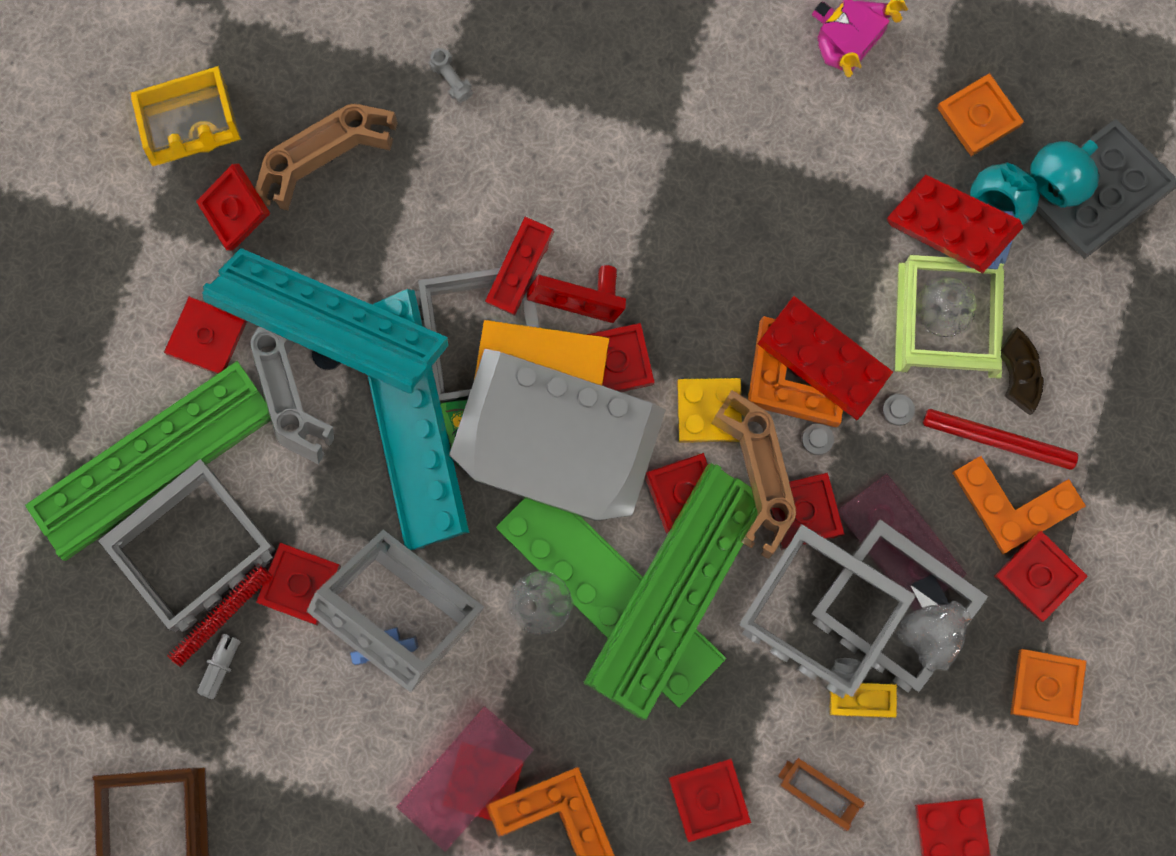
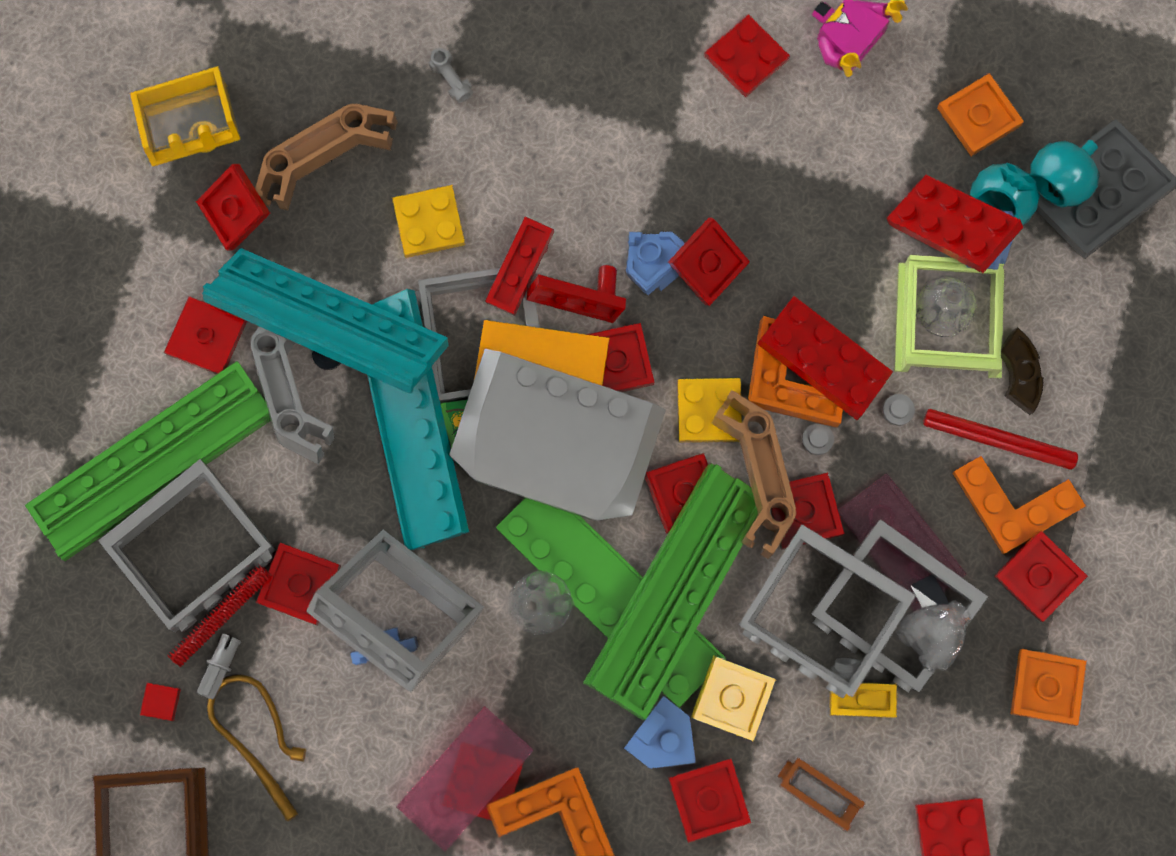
none -> red tile [140,683,181,721]
none -> pearl gold piece [207,675,306,822]
none -> yellow plate [392,185,465,258]
none -> medium blue plate [624,696,696,769]
none -> medium blue plate [626,232,685,295]
none -> red plate [668,217,750,306]
none -> yellow plate [691,656,776,741]
none -> red plate [704,14,790,98]

